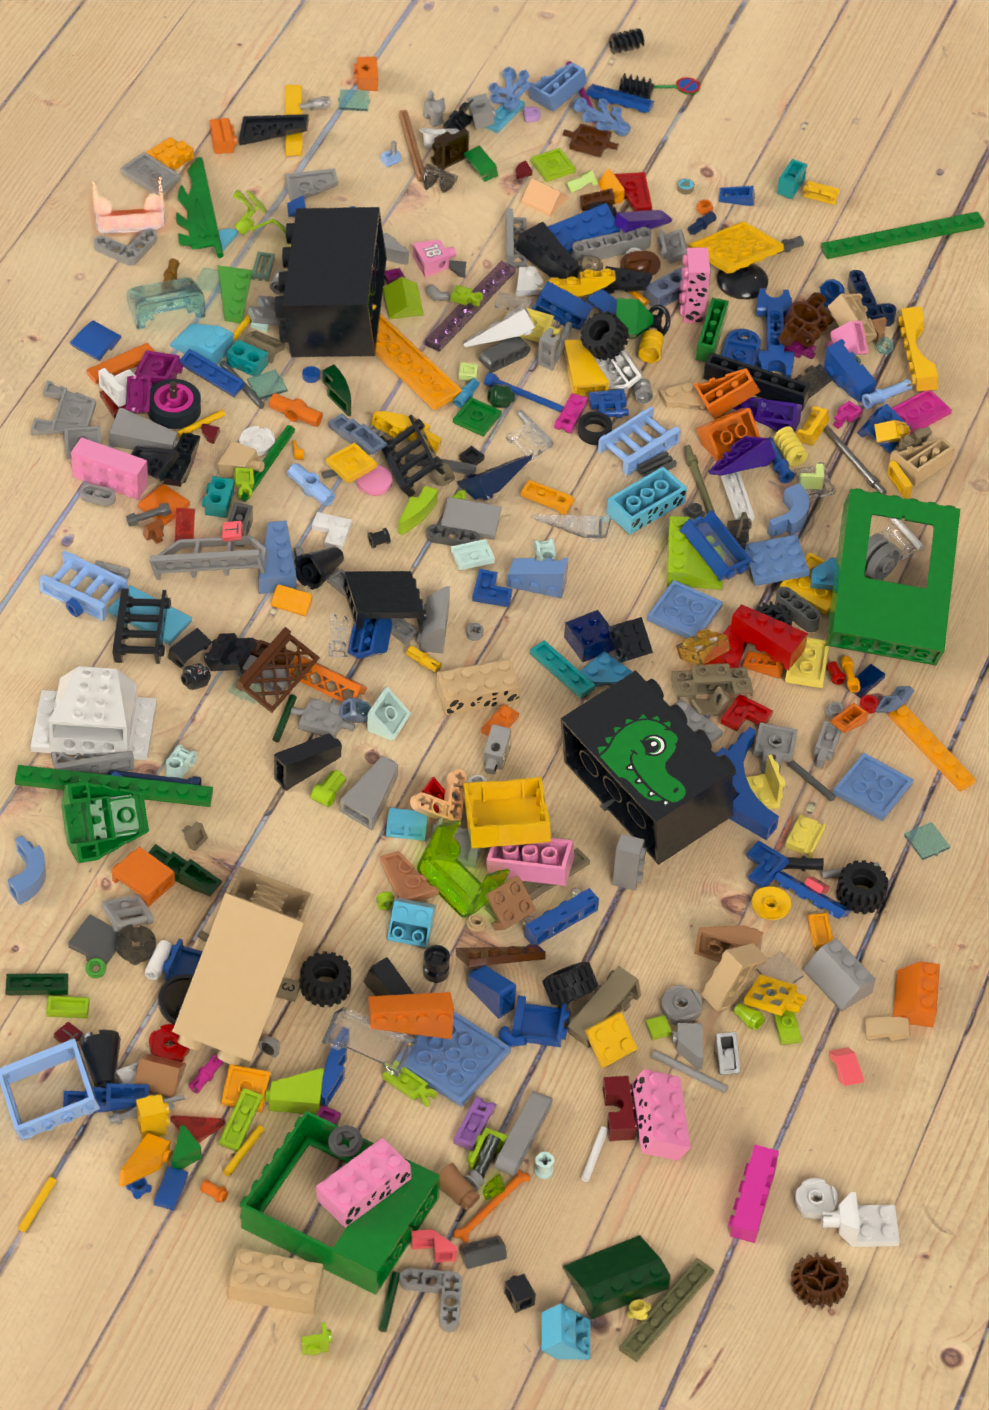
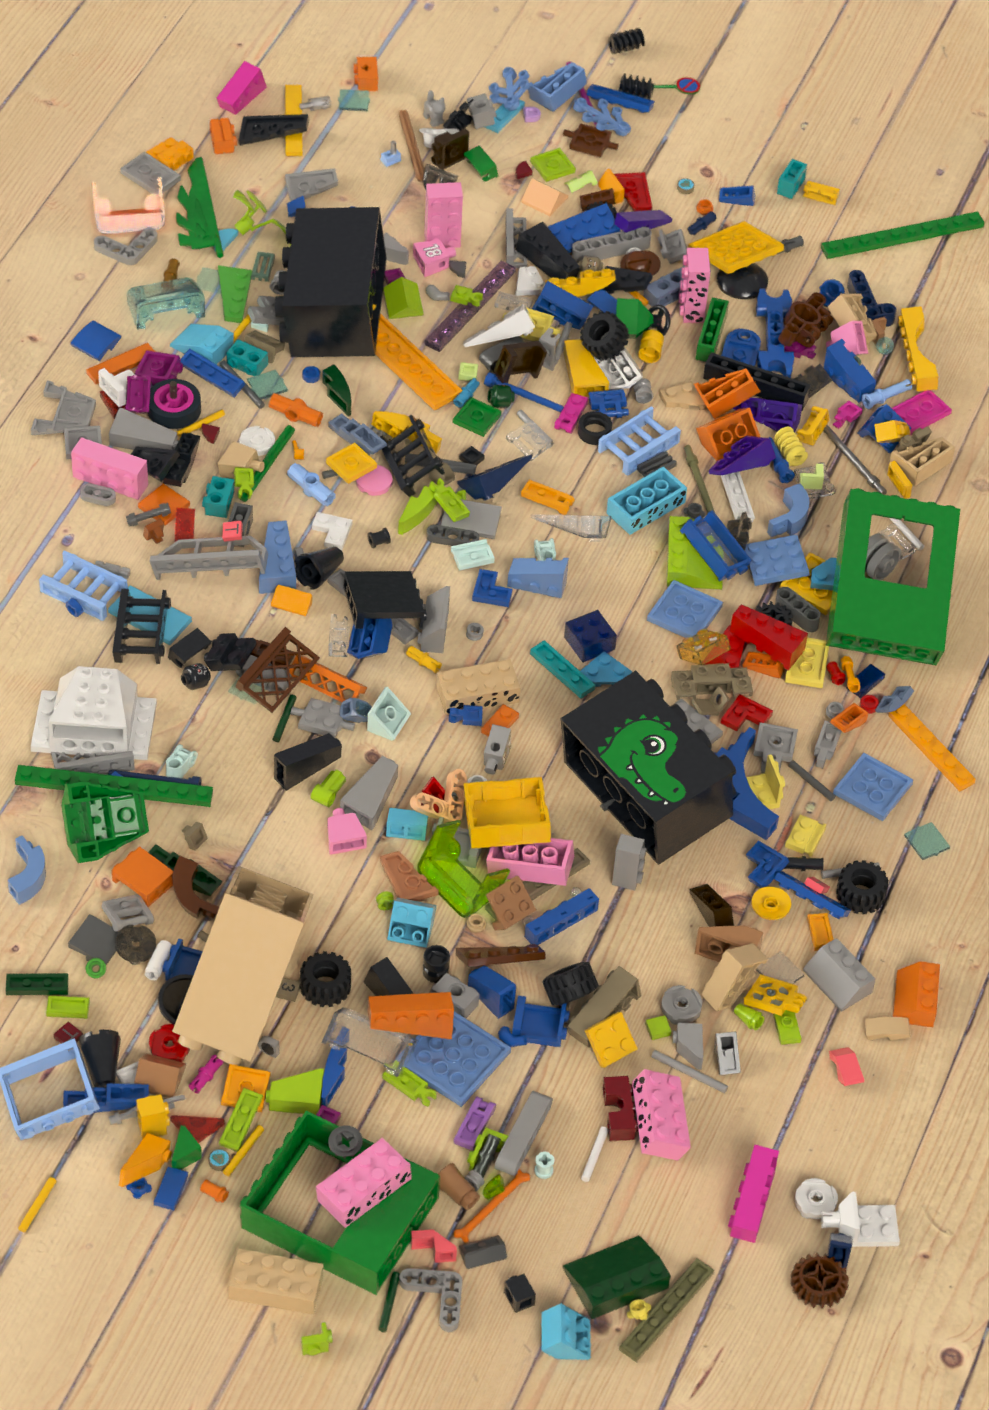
black plate [608,617,653,663] -> none
none -> reddish brown arch [173,856,220,920]
none -> tile [209,1149,230,1171]
none -> dark pink wedge [216,61,267,115]
none -> bright pink torso [327,808,367,855]
none -> bright pink brick [424,182,463,248]
none -> lime plate [429,478,470,522]
none -> light grey brick [432,973,479,1018]
none -> blue plate [449,705,483,726]
none -> dark brown panel [494,341,547,383]
none -> dark brown slope [689,884,734,927]
none -> dark blue slope [827,1233,852,1270]

